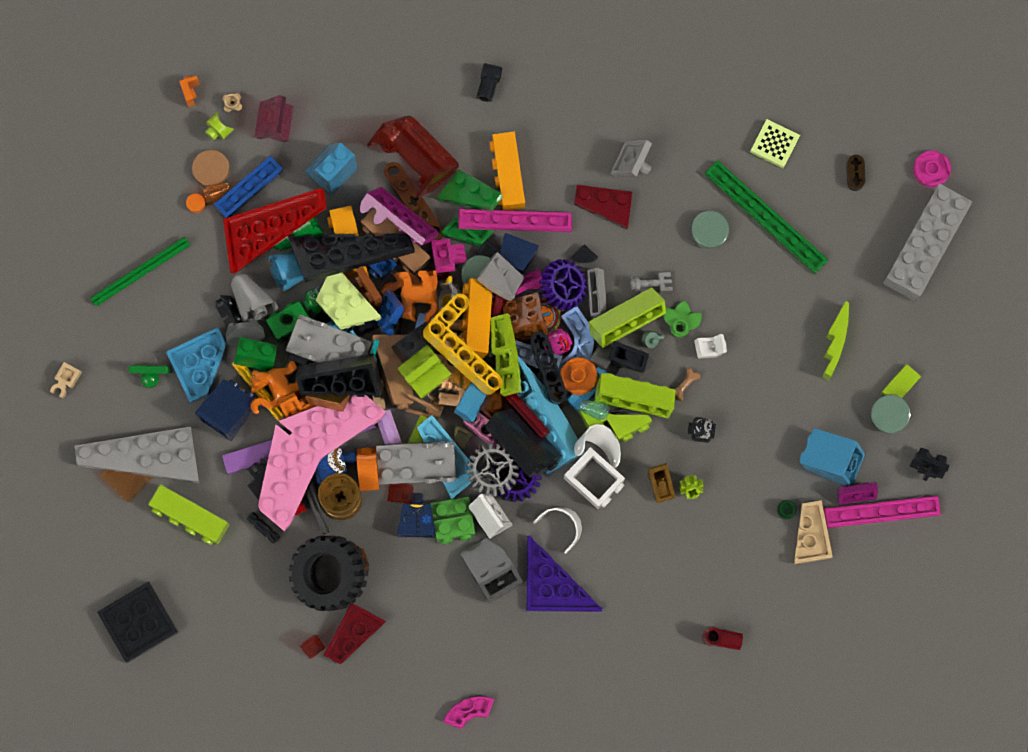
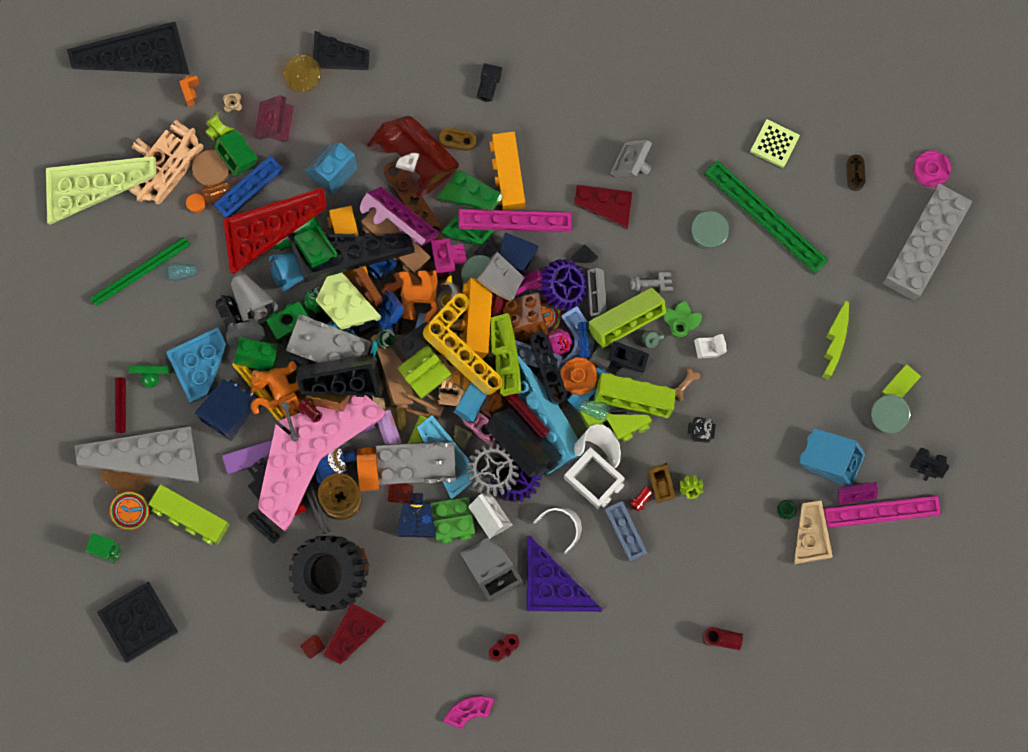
tan plate [50,362,82,399] -> none
none -> yellowish green wing [46,156,156,225]
none -> black wing [67,22,190,75]
none -> green brick [85,533,122,564]
none -> tile [110,491,149,530]
none -> dark red axle [115,377,126,434]
none -> light nougat piece [128,120,203,204]
none -> clear light blue cone [168,263,196,282]
none -> green brick [214,130,258,176]
none -> dark grey hinge [281,402,298,442]
none -> clear yellow tile [284,55,321,92]
none -> green plate [294,226,337,268]
none -> dark red pin [298,400,323,423]
none -> black wing [313,31,370,70]
none -> dark green plate [377,329,396,349]
none -> white tile [396,153,419,173]
none -> clear yellow tile [397,407,406,430]
none -> pearl gold plate [439,128,476,151]
none -> dark red piece [489,634,520,662]
none -> blue axle [578,322,590,359]
none -> sand blue plate [605,501,648,562]
none -> red pin [630,486,654,512]

